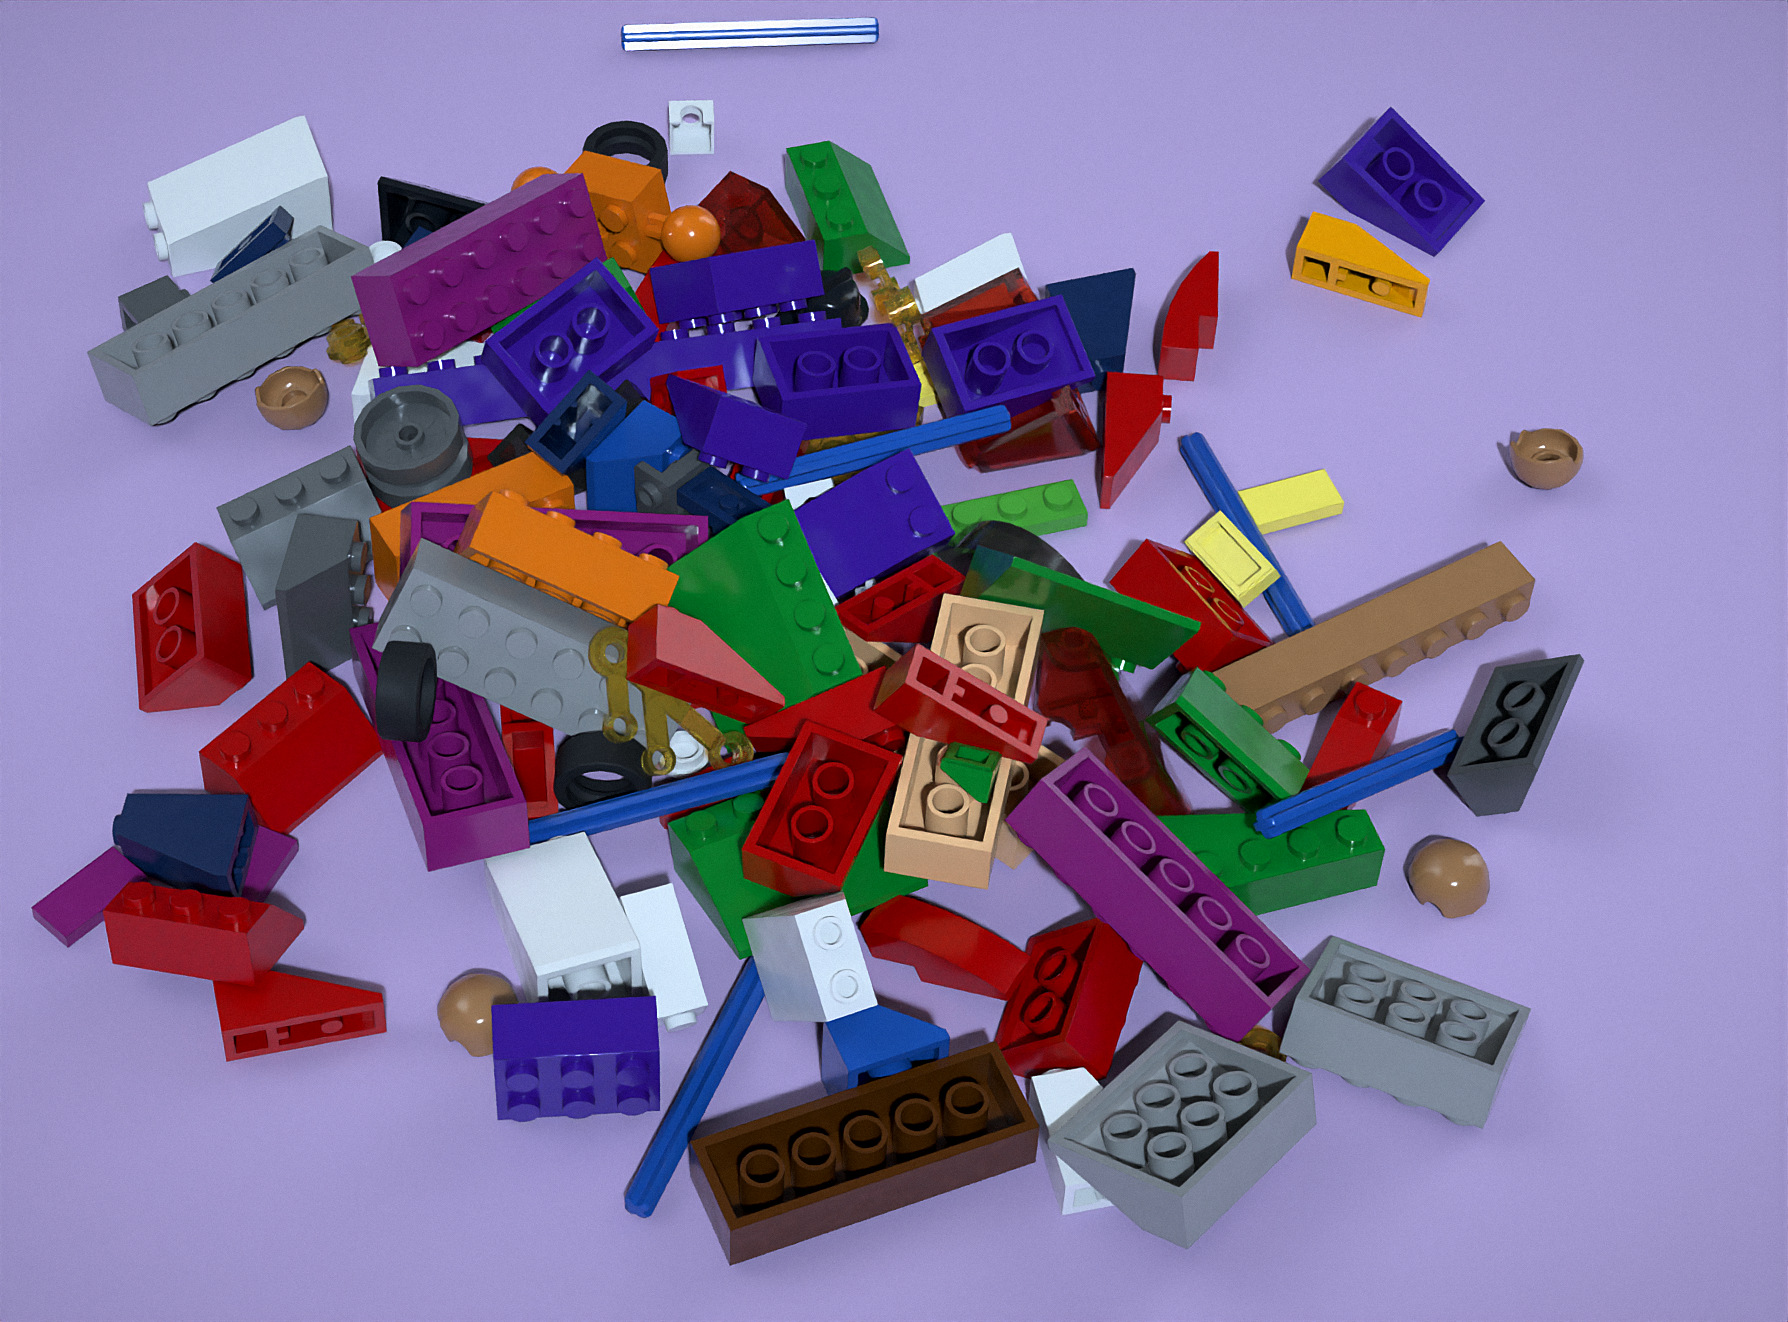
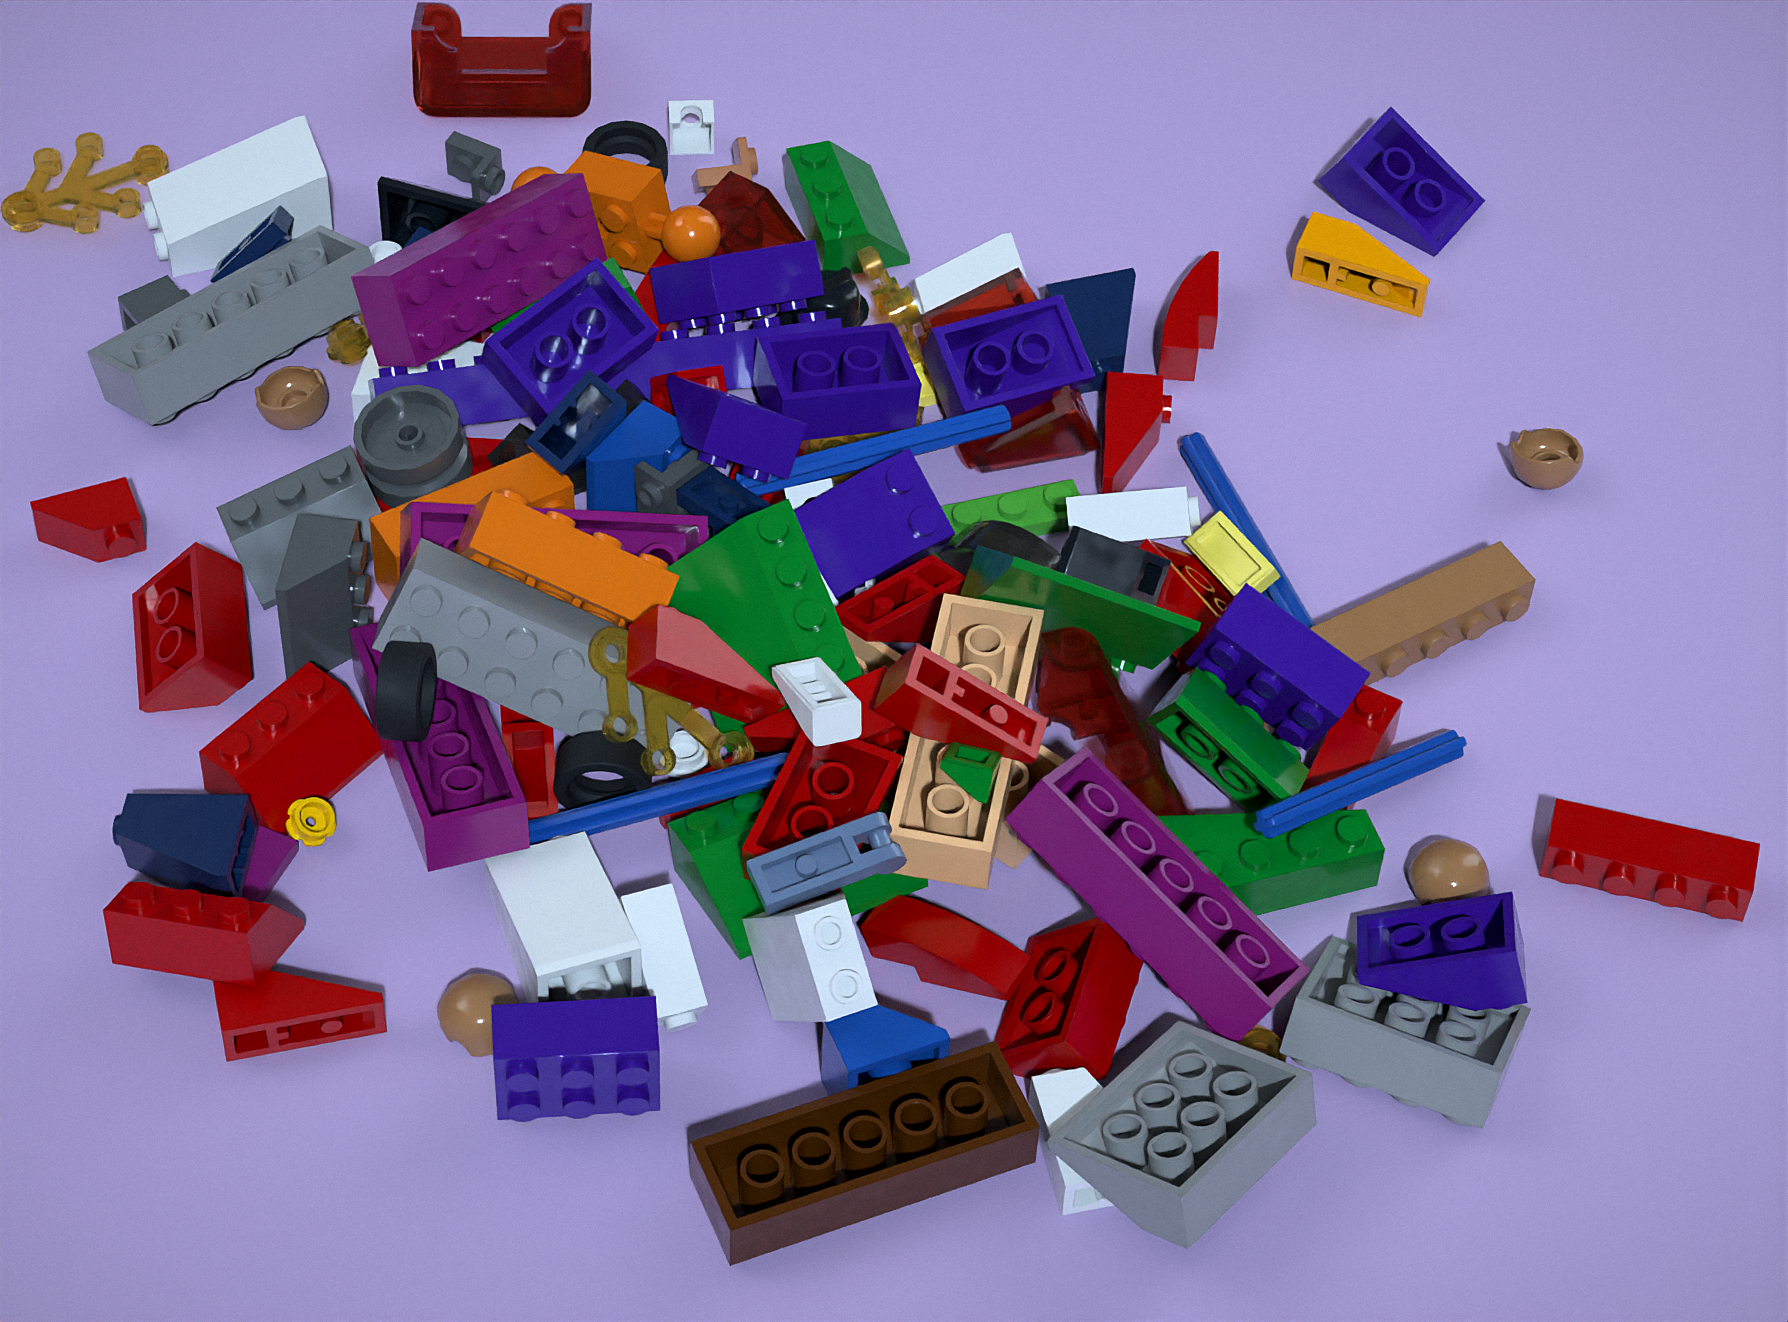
magenta tile [31,846,148,948] -> none
axle [621,17,879,51] -> none
blue axle [624,956,765,1218] -> none
light yellow tile [1238,469,1344,535] -> none
dark grey slope [1447,654,1584,817] -> none
none -> clear yellow plant [1,132,170,234]
none -> red slope [30,477,146,563]
none -> yellow plate [286,797,336,847]
none -> clear red windscreen [411,2,593,117]
none -> dark grey bracket [445,131,505,202]
none -> nougat bracket [692,137,758,199]
none -> sand blue plate [746,812,907,915]
none -> white slope [772,657,862,747]
none -> black slope [1057,525,1172,606]
none -> white slope [1066,487,1201,543]
none -> dark purple brick [1185,583,1371,752]
none -> dark purple slope [1357,891,1528,1011]
none -> red brick [1539,798,1760,922]

